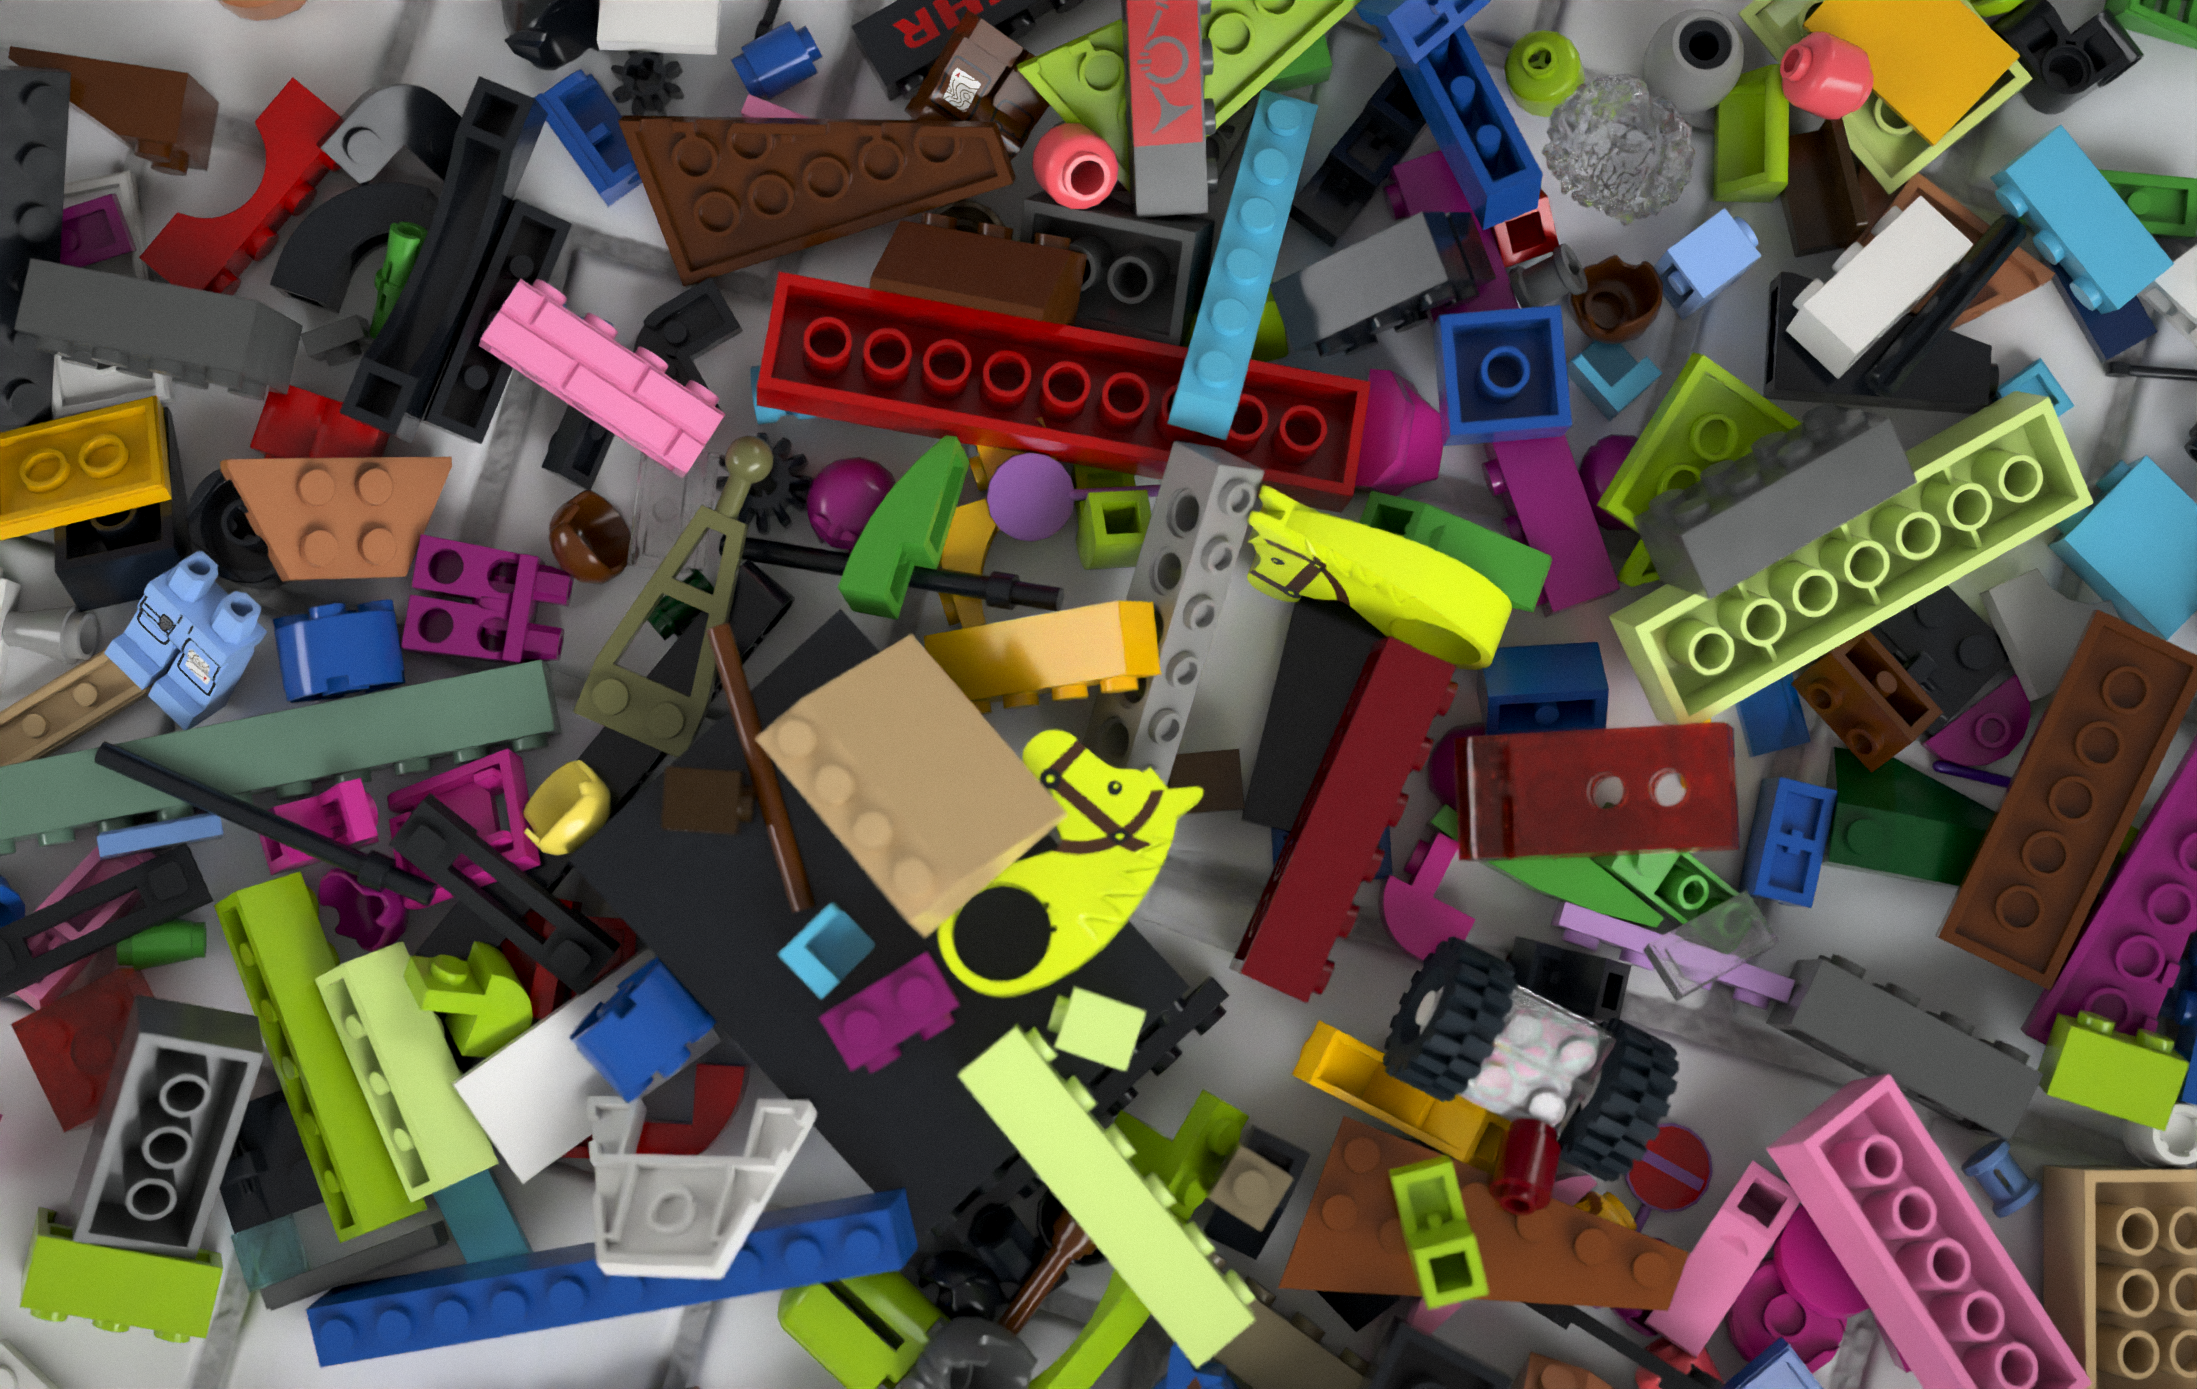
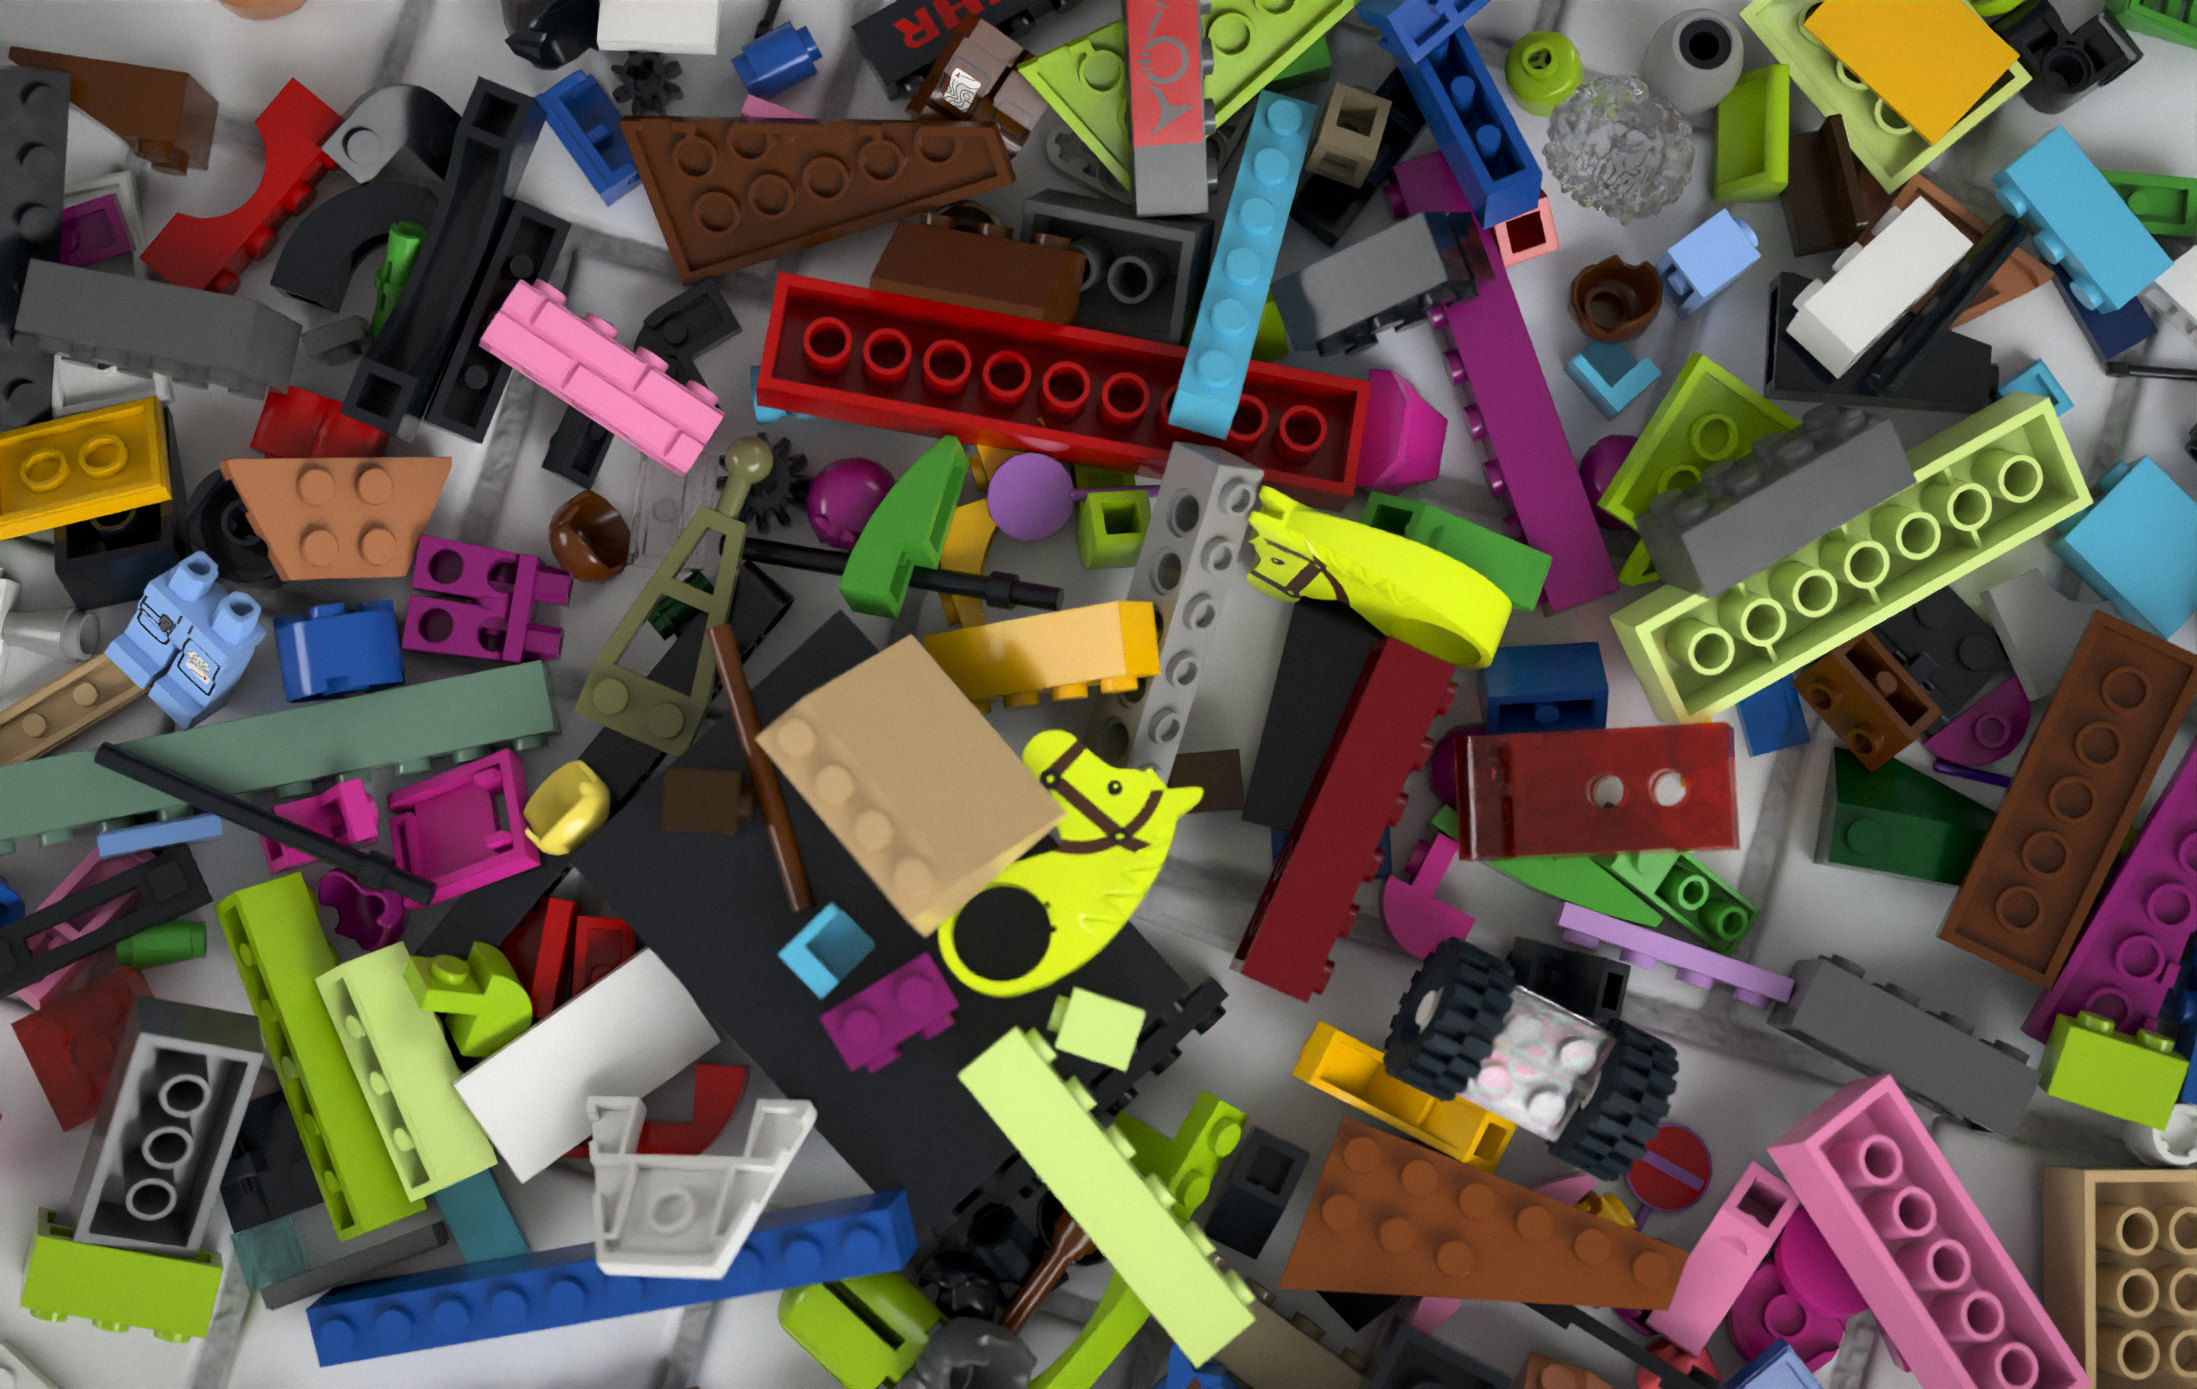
black container [388,793,621,995] -> none
blue brick [569,957,717,1103] -> none
coral head [1032,123,1119,209] -> none
dark tan brick [1206,1141,1294,1232] -> none
lime brick [1388,1154,1489,1310] -> none
blue brick [1432,305,1572,446] -> none
dark red brick [1489,1118,1561,1215] -> none
dark grey bush [1509,244,1588,308] -> none
clear tile [1643,890,1780,1001] -> none
blue hinge [1737,777,1838,908] -> none
coral head [1780,32,1874,120] -> none
medium blue bush [1961,1138,2042,1218] -> none
none -> dark tan brick [1304,82,1392,189]

